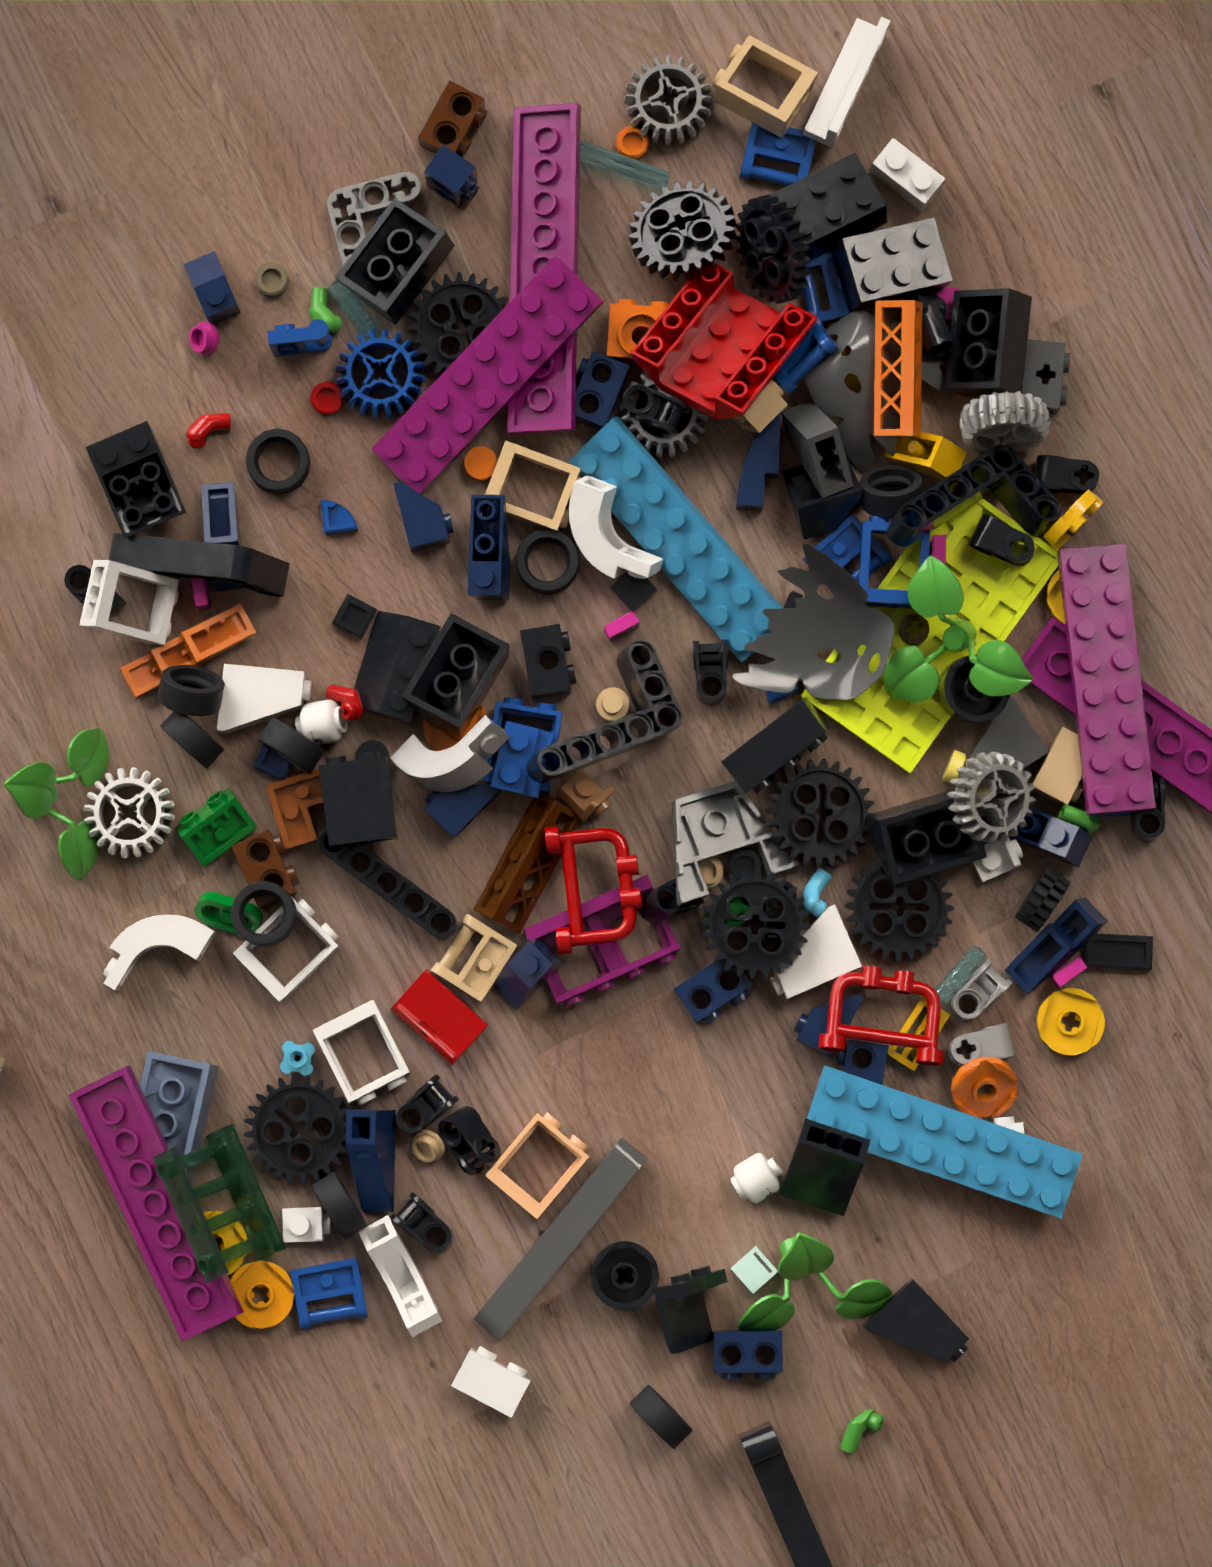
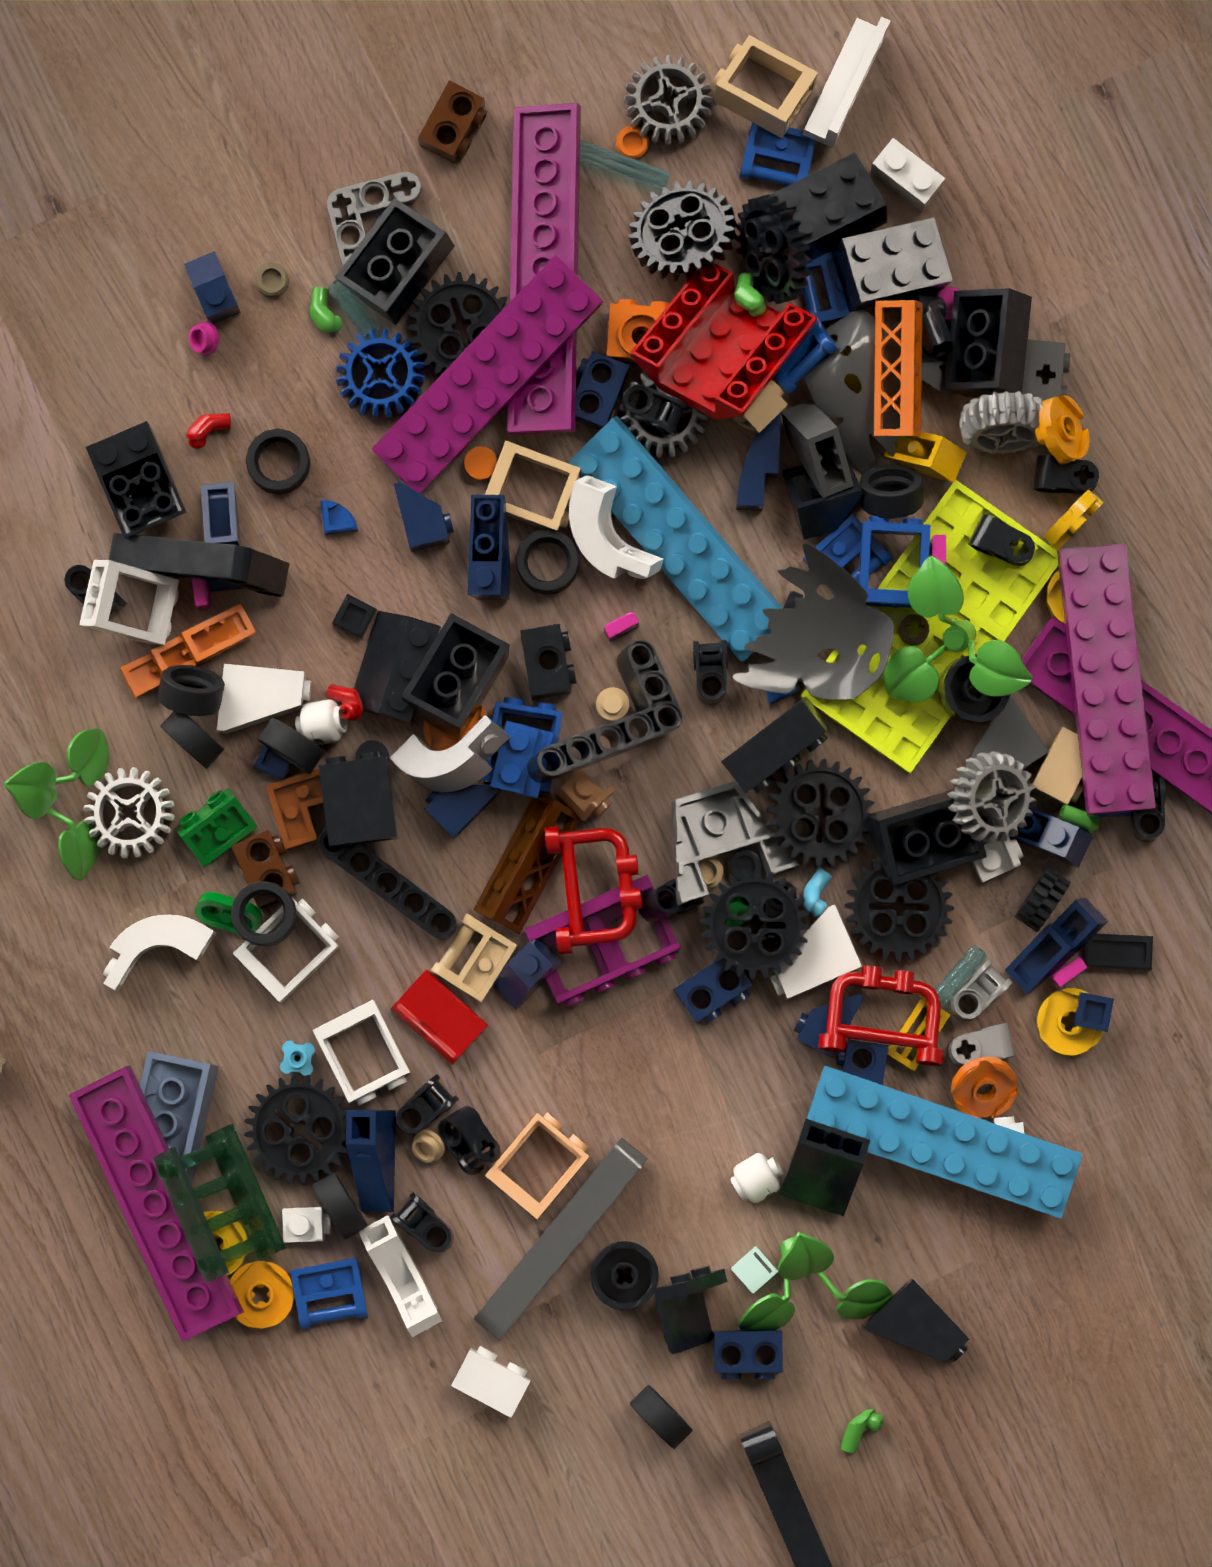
blue plate [267,319,332,357] -> none
red tile [310,381,344,416] -> none
dark blue brick [424,145,479,208] -> none
black tile [610,573,657,613] -> none
black beam [886,445,1062,547] -> none
light yellow tile [942,750,966,785] -> none
none -> bright green arm [734,272,766,317]
none -> light orange plate [1035,395,1090,465]
none -> dark blue plate [1073,992,1114,1032]

